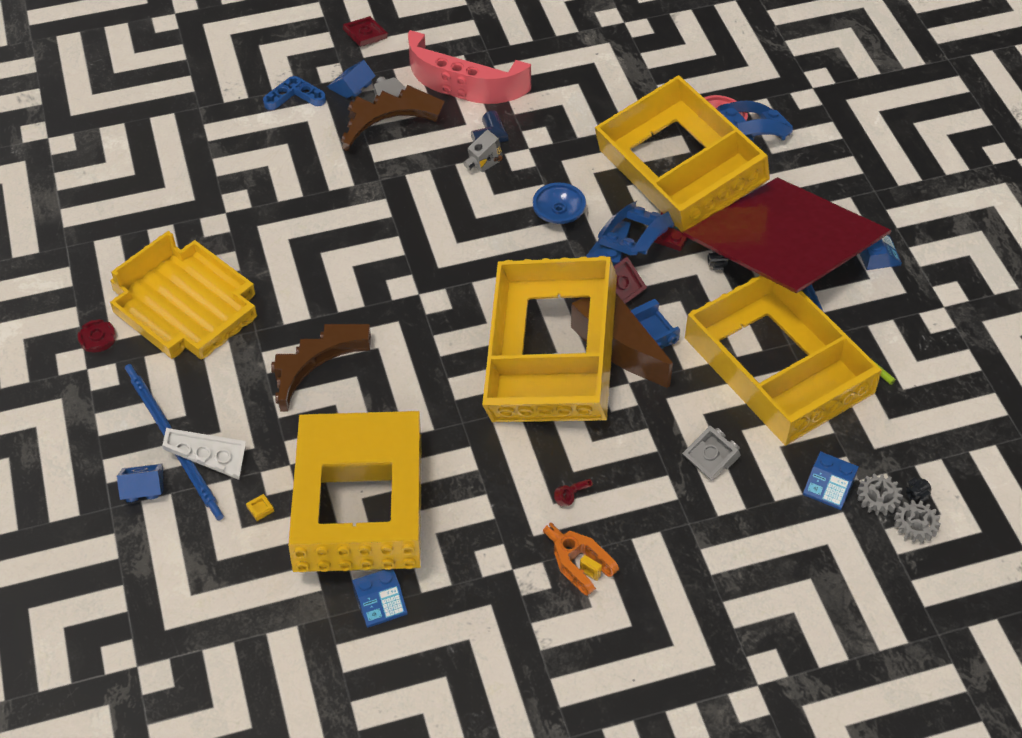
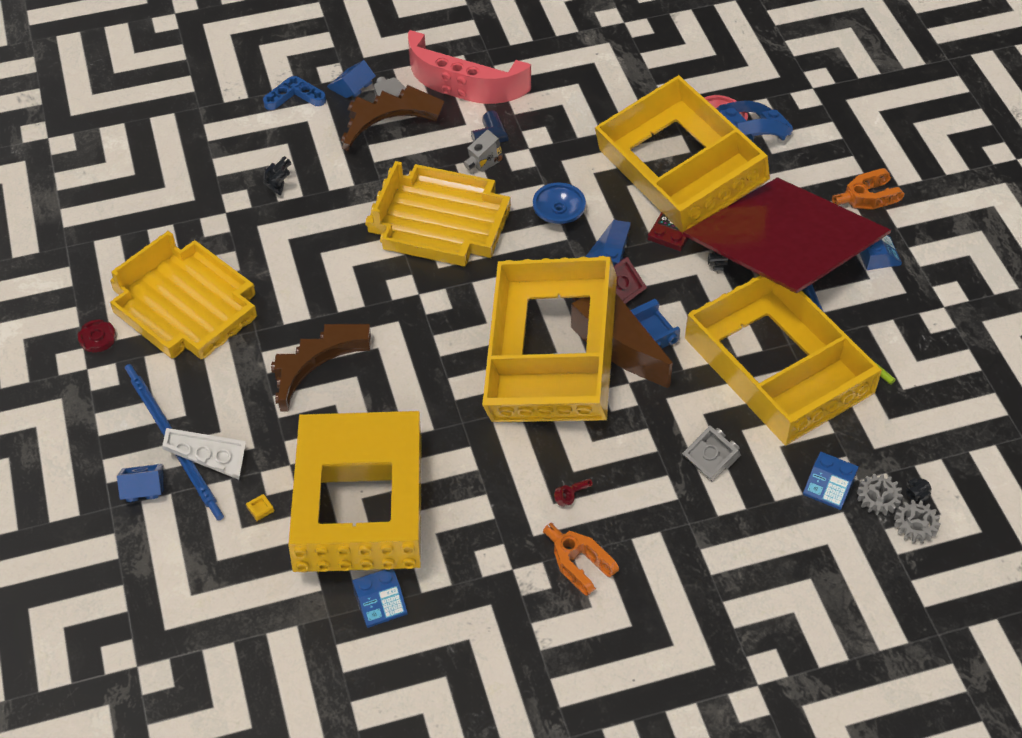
dark red plate [343,16,388,47] -> none
yellow tile [580,555,602,581] -> none
blue wedge [598,201,674,255] -> none
none -> black connector [264,156,291,196]
none -> yellow panel [365,161,511,267]
none -> orange piece [832,168,904,210]

